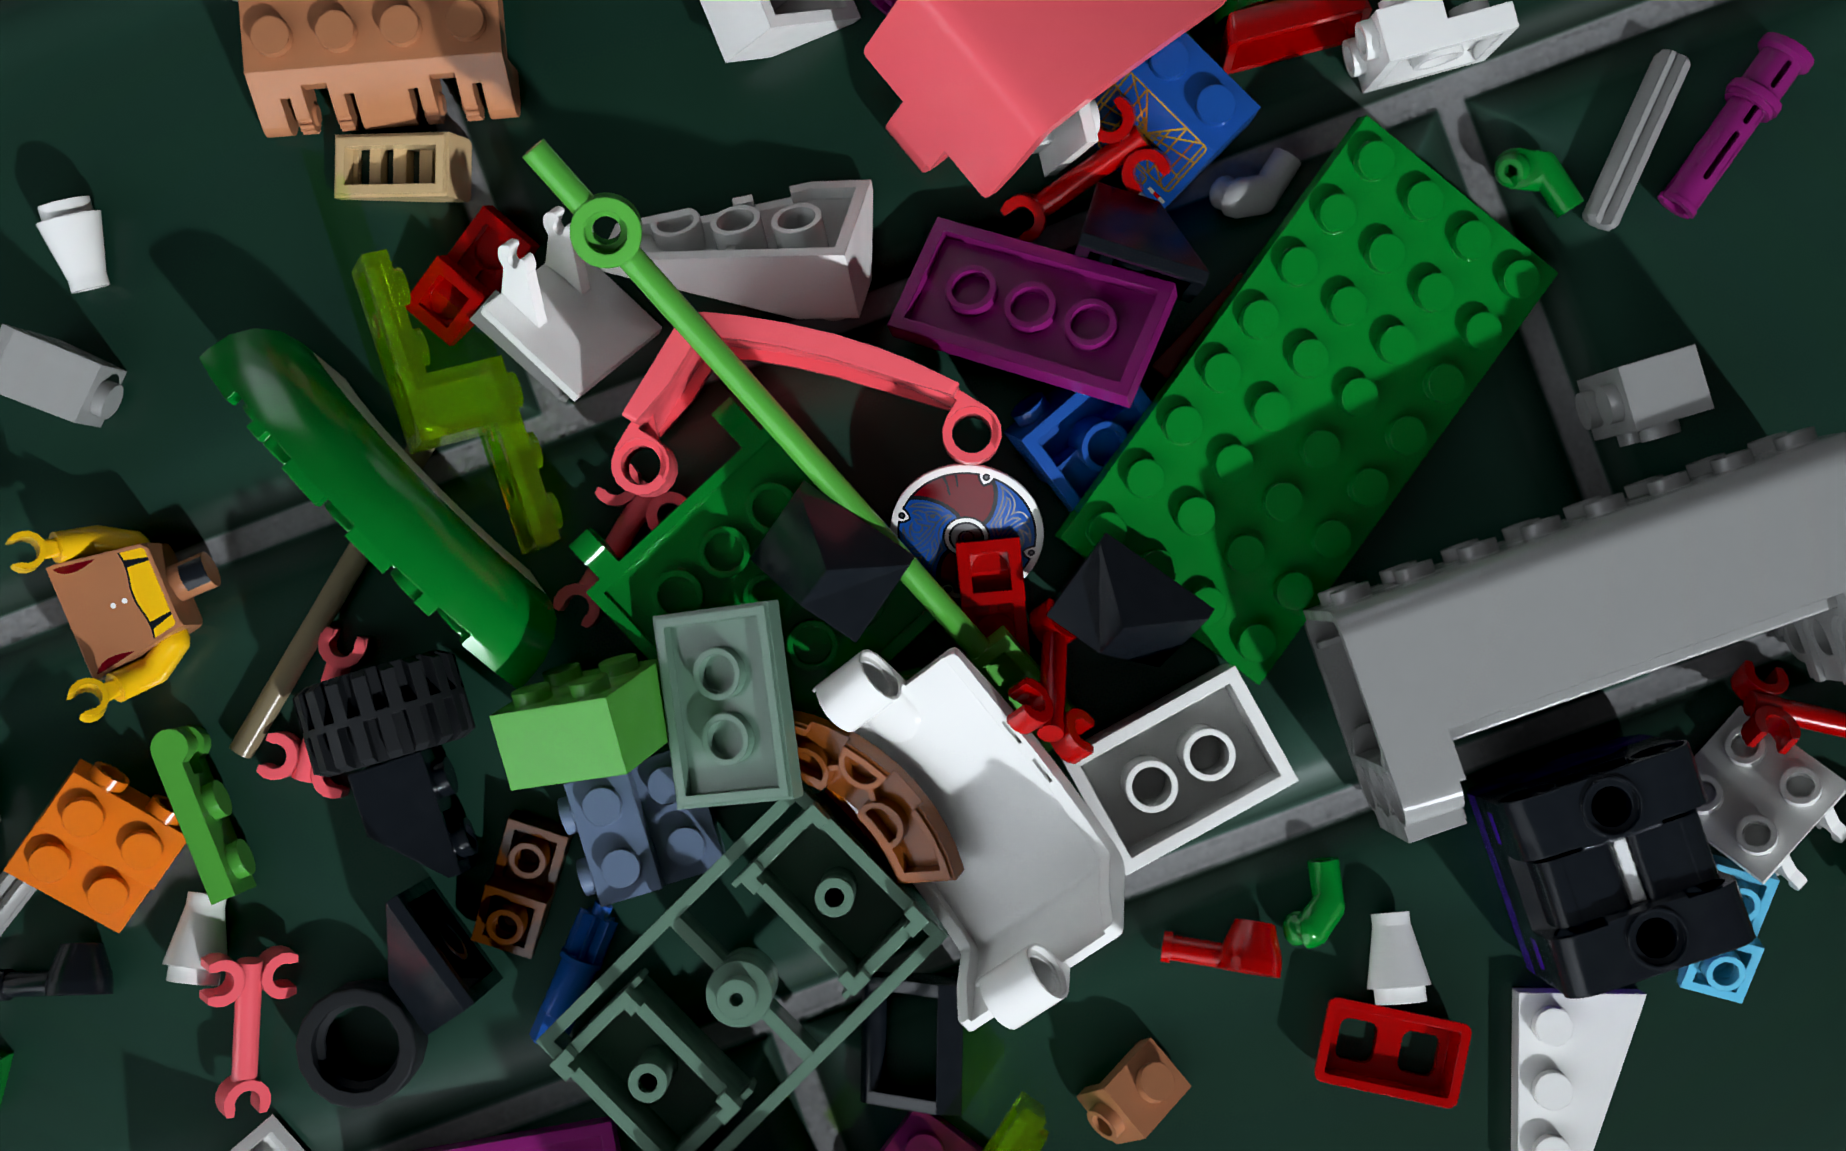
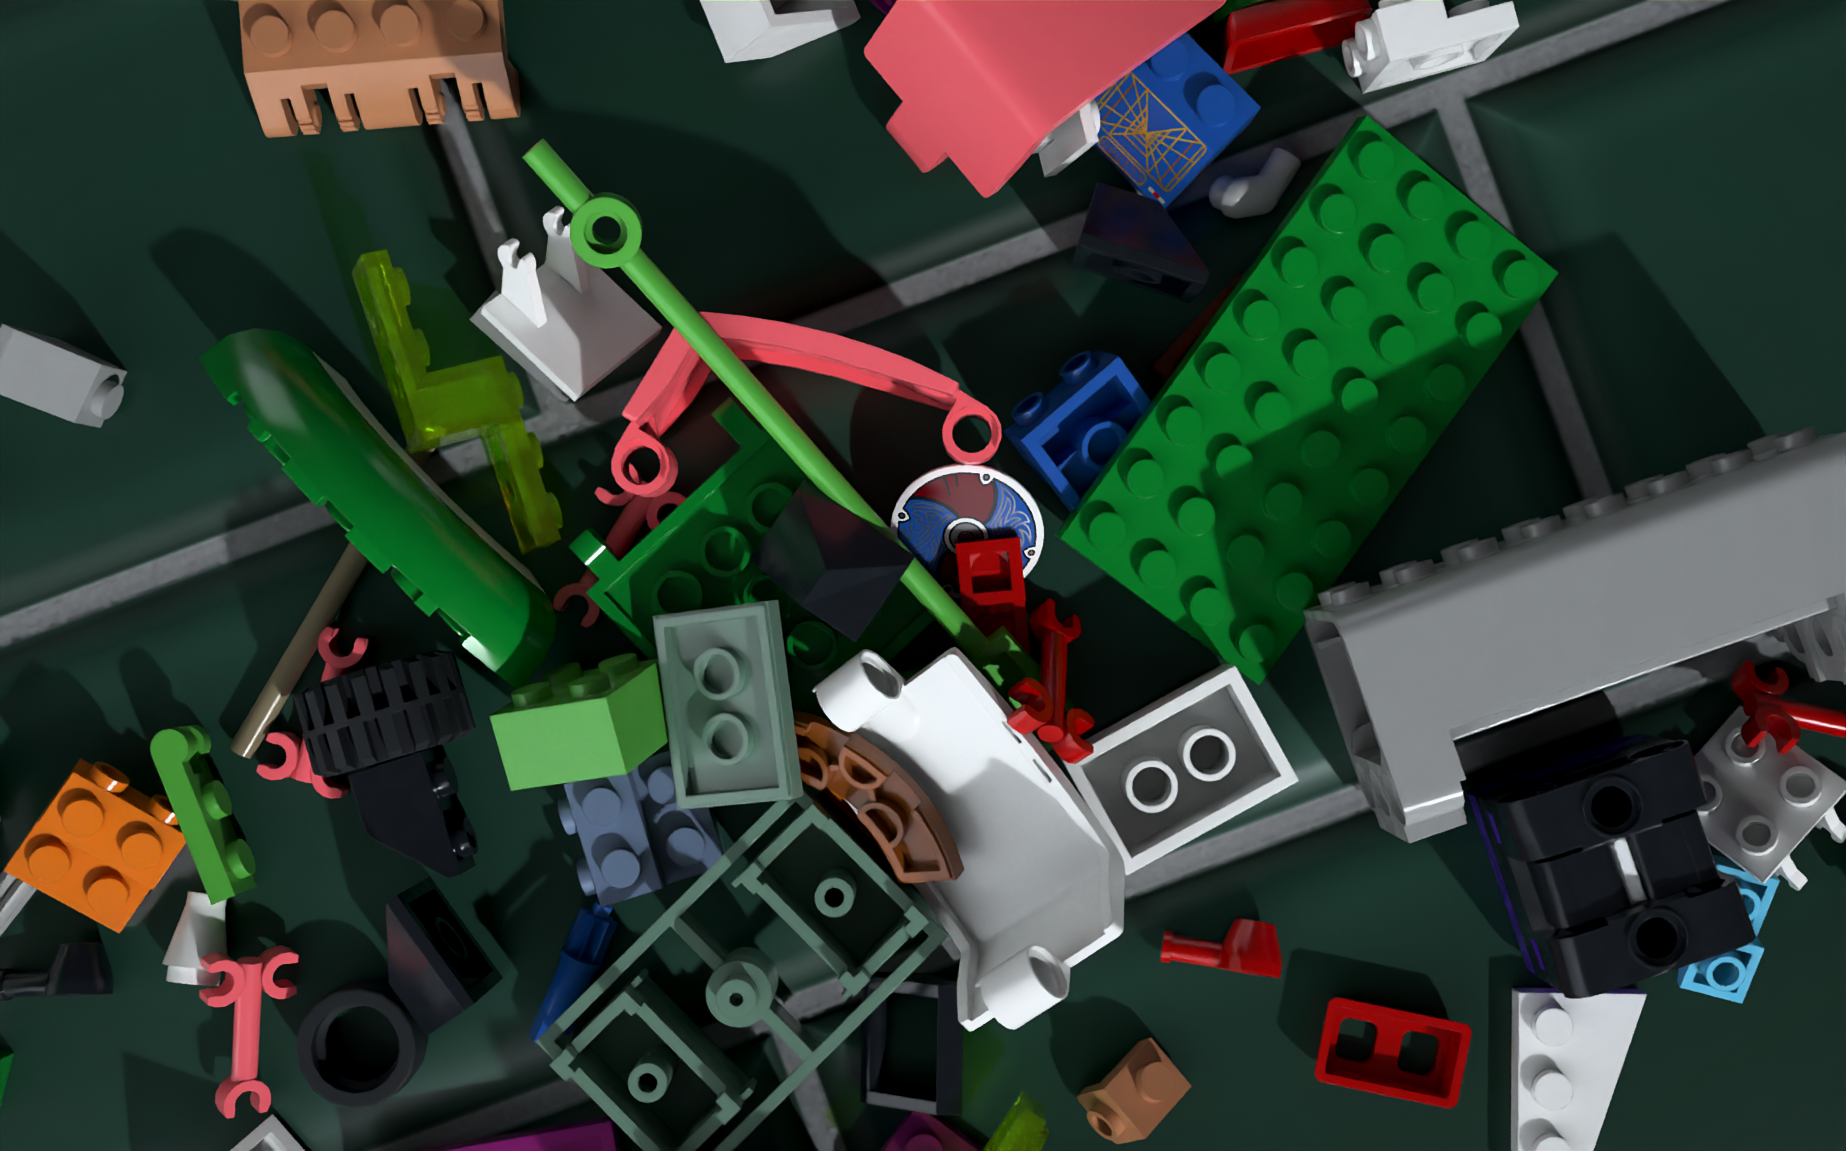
torso [5,525,221,723] -> none
white cone [35,196,110,294] -> none
tan slope [334,132,472,202] -> none
red slope [402,205,540,346] -> none
reddish brown slope [471,809,573,959] -> none
white wedge [600,179,873,321] -> none
magenta plate [887,217,1178,408] -> none
red bar [1000,94,1172,242] -> none
black slope [1046,533,1214,667] -> none
green arm [1283,857,1345,949] -> none
white cone [1367,911,1431,1005] -> none
green arm [1494,147,1585,218] -> none
light grey brick [1575,344,1714,447] -> none
light grey axle [1582,49,1691,231] -> none
magenta pin [1657,32,1814,219] -> none

